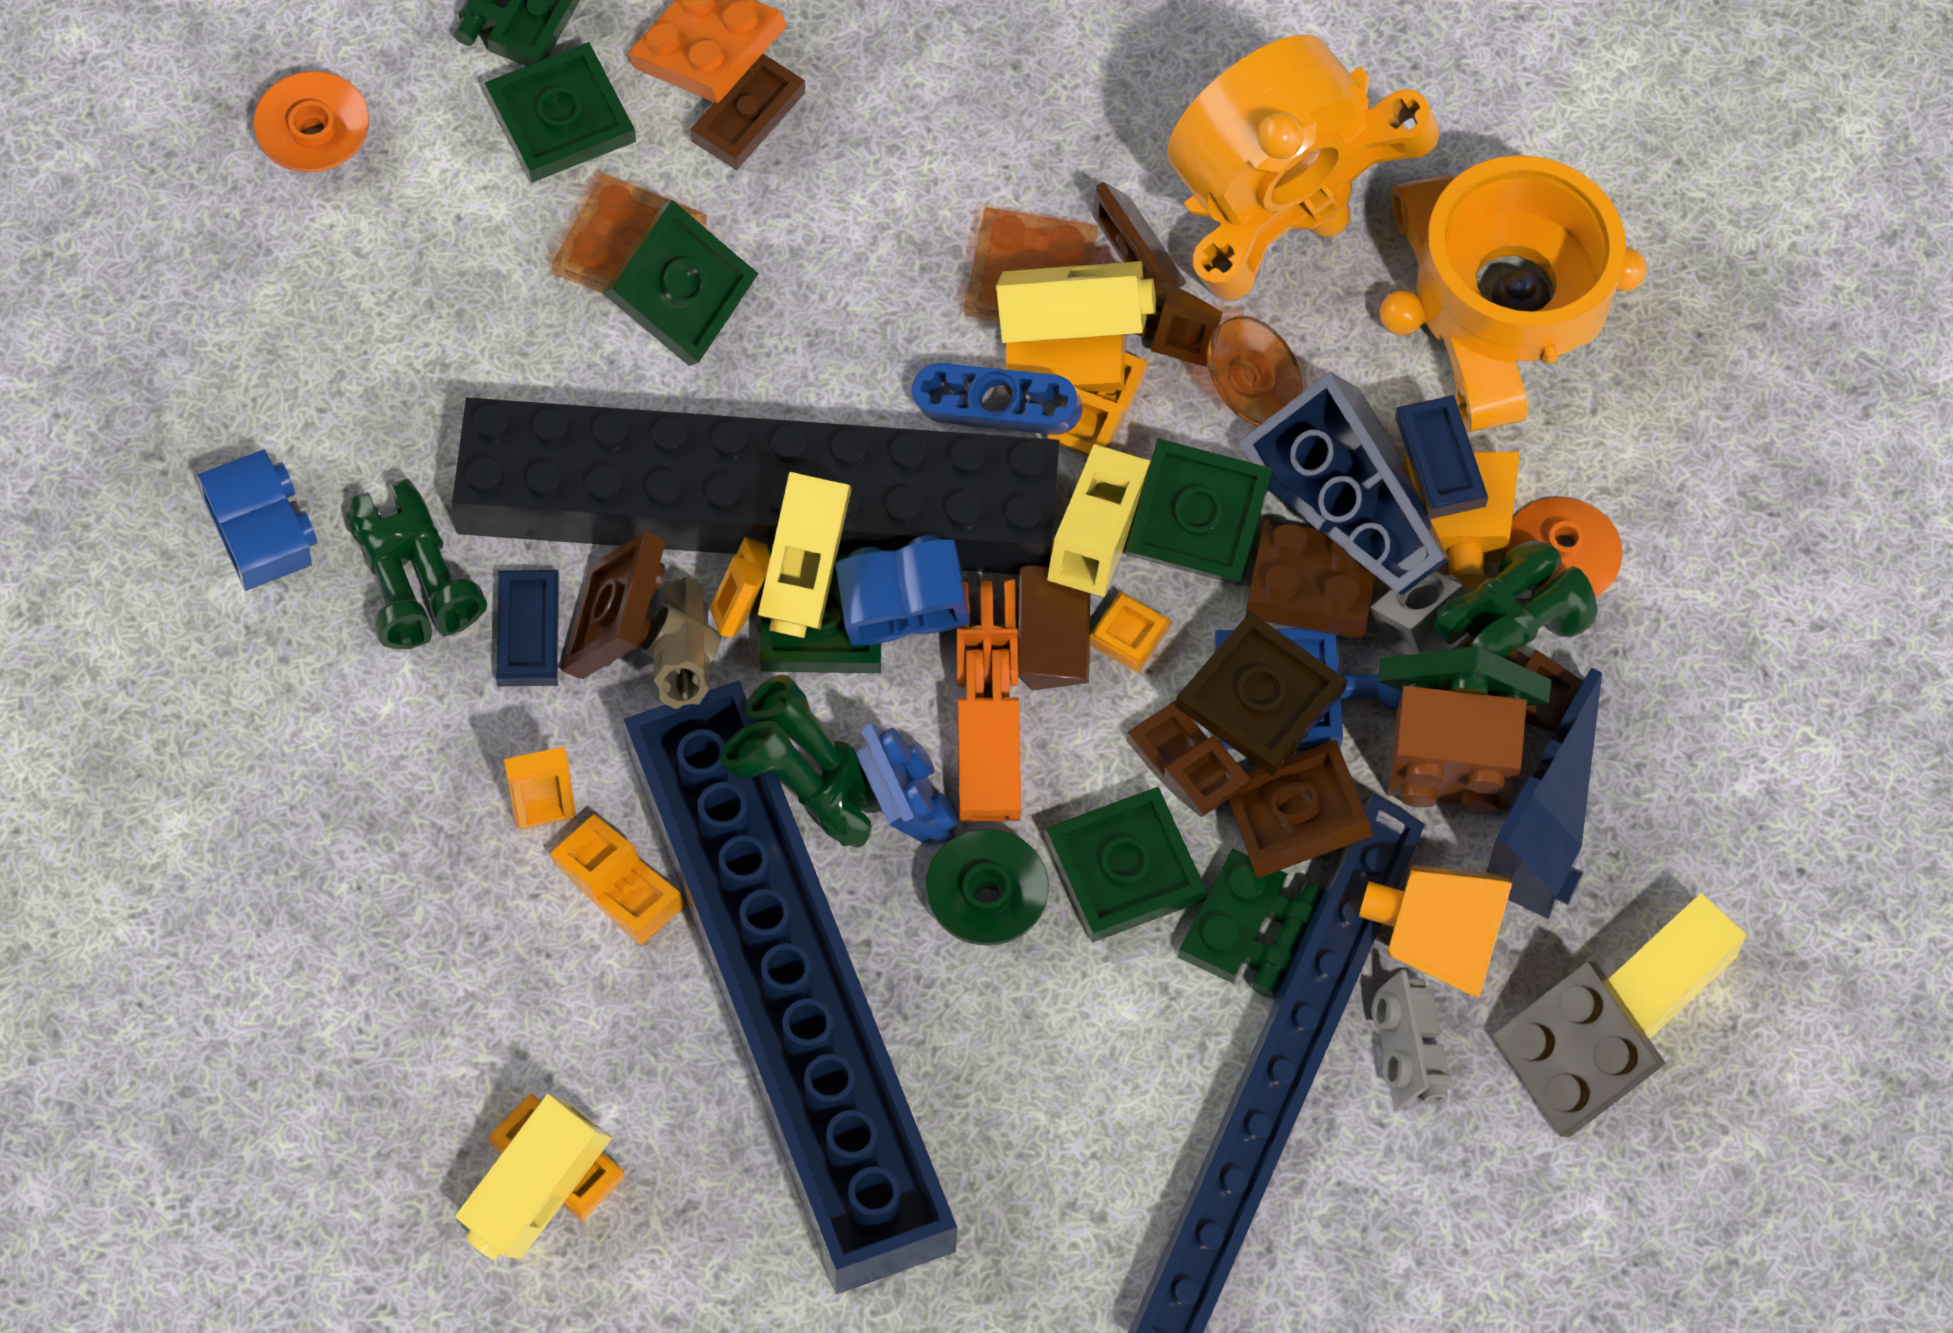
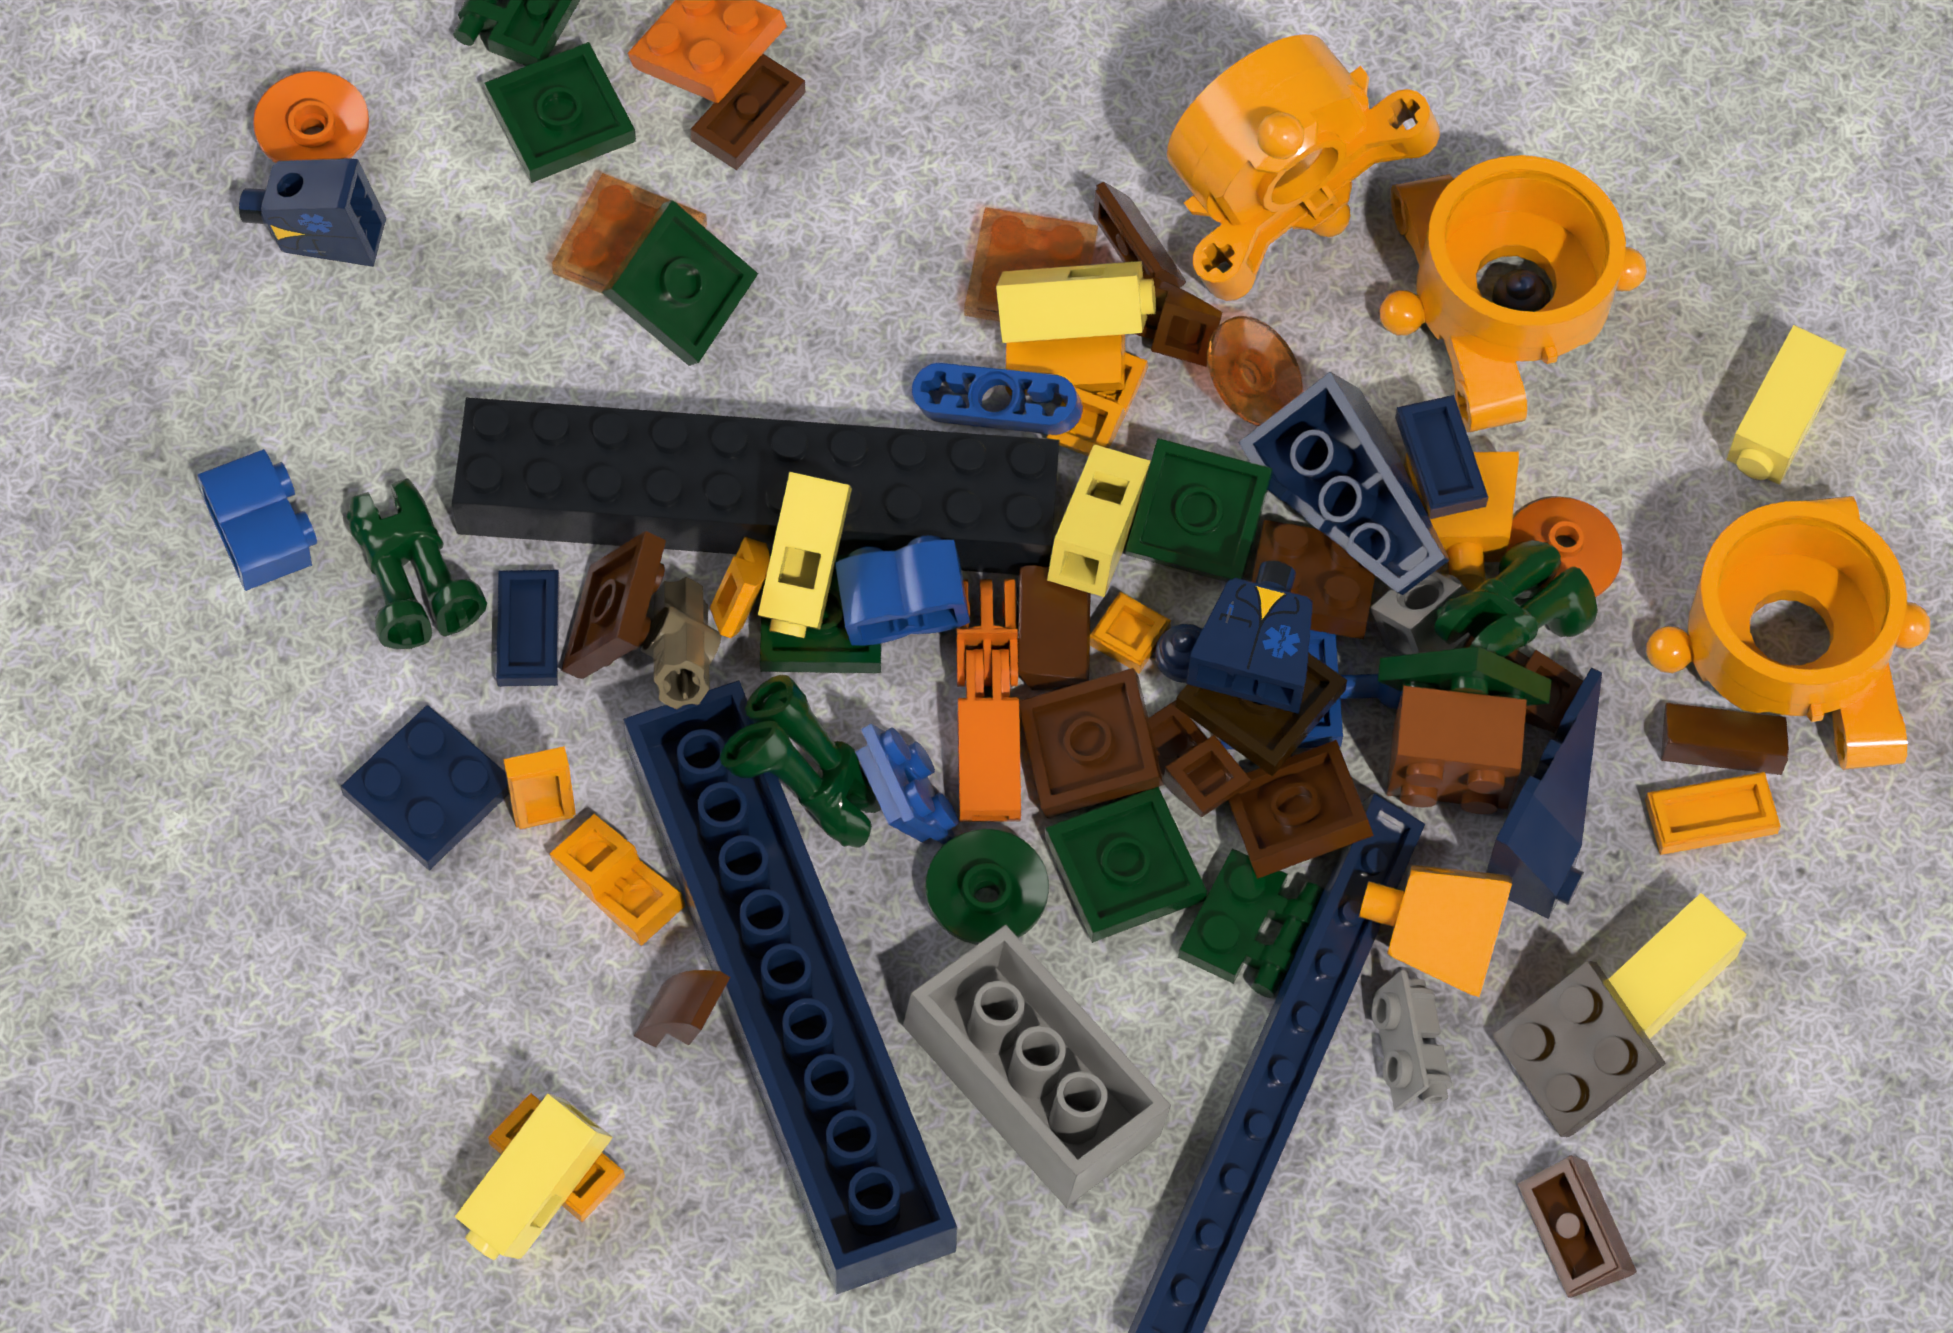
none -> dark blue torso [239,158,386,267]
none -> dark blue plate [341,705,509,871]
none -> reddish brown slope [634,970,731,1048]
none -> light grey brick [903,925,1171,1208]
none -> reddish brown plate [1019,668,1164,818]
none -> dark blue plate [1155,624,1203,683]
none -> dark blue torso [1186,561,1313,714]
none -> reddish brown slope [1517,1155,1637,1298]
none -> light orange tile [1645,772,1781,855]
none -> light orange piece [1646,496,1930,770]
none -> reddish brown slope [1661,703,1789,775]
none -> light yellow brick [1726,325,1847,485]

